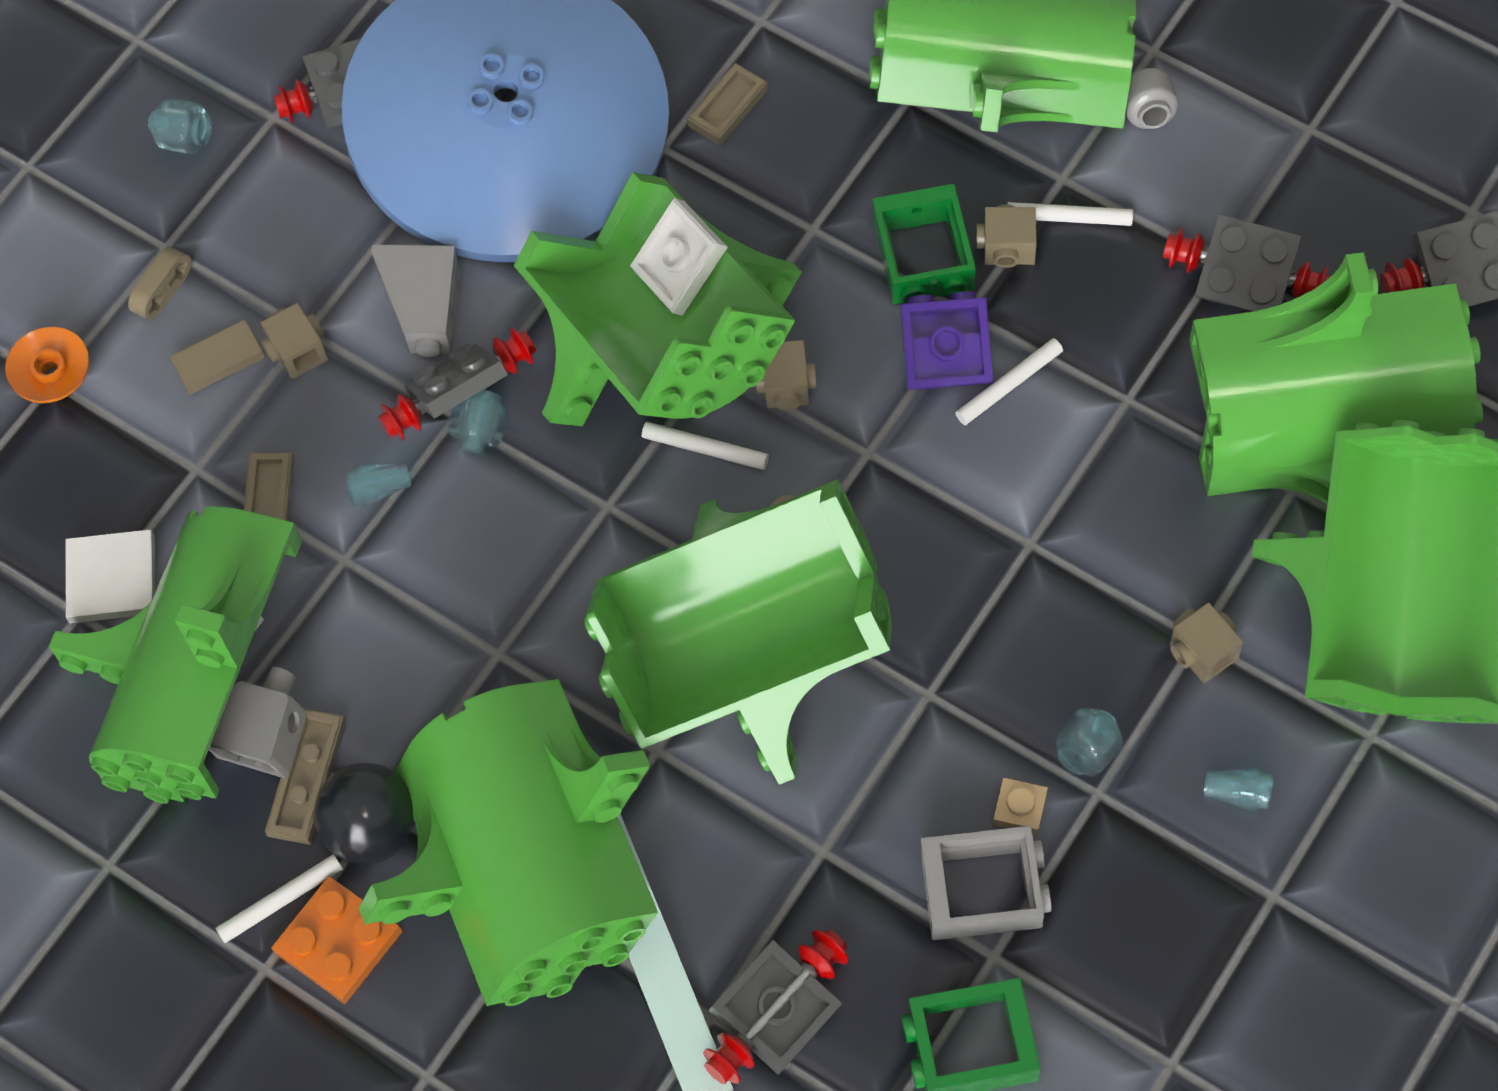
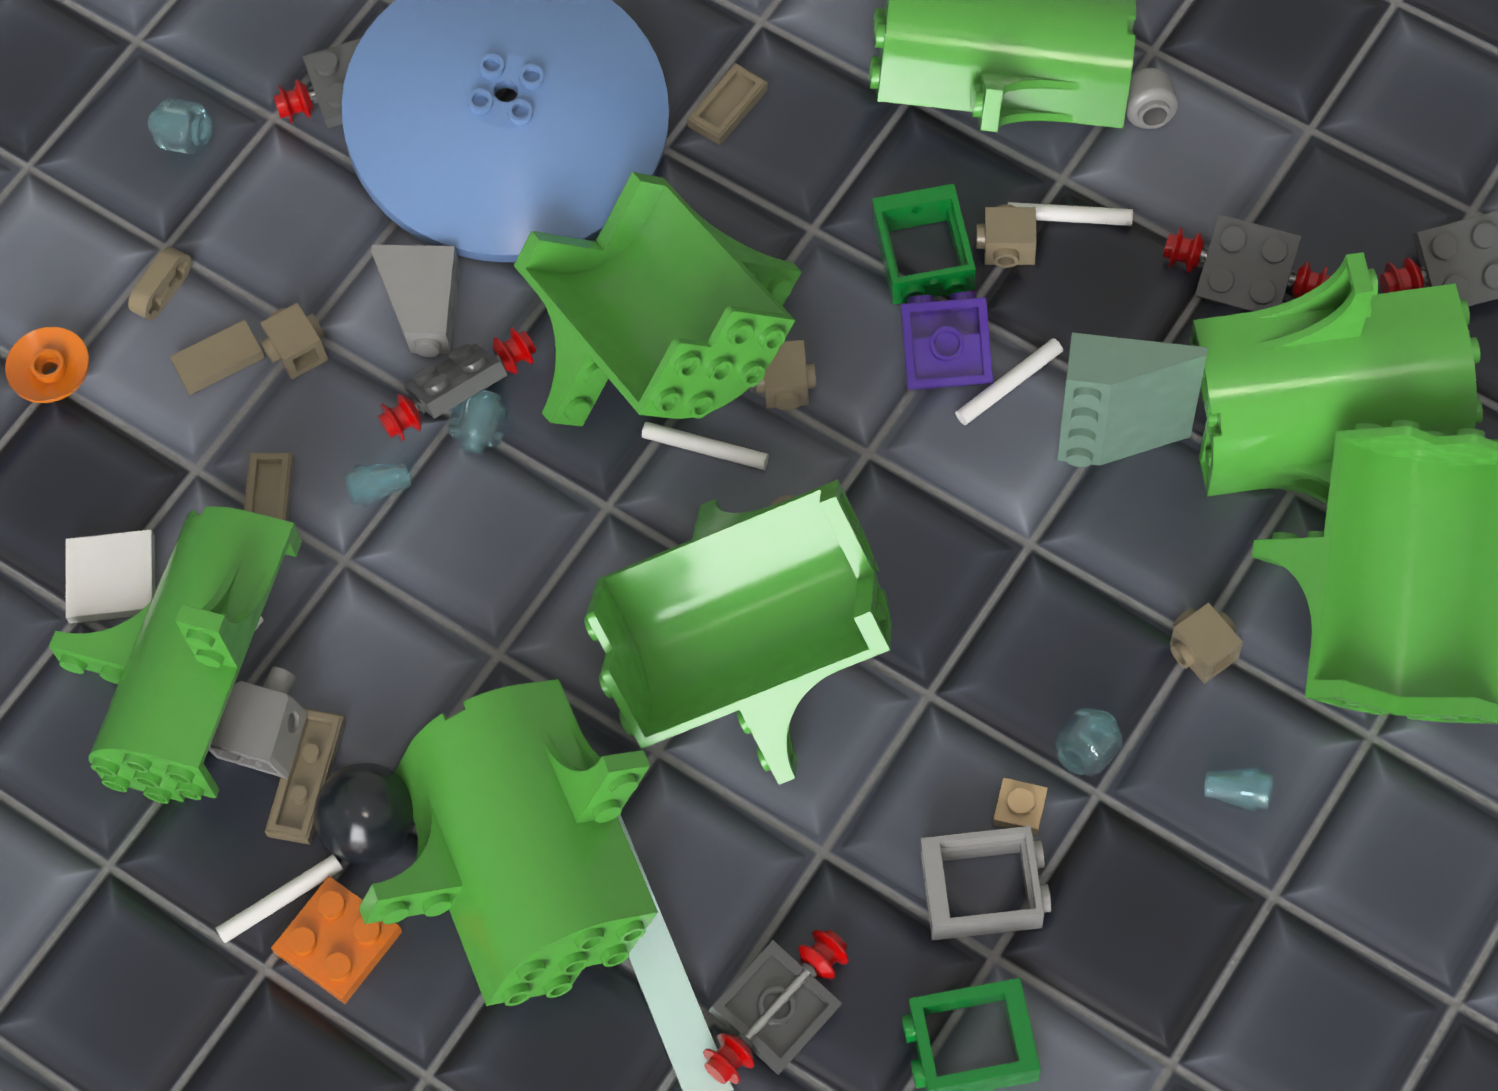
white tile [630,198,728,316] -> none
none -> sand green slope [1057,332,1208,467]

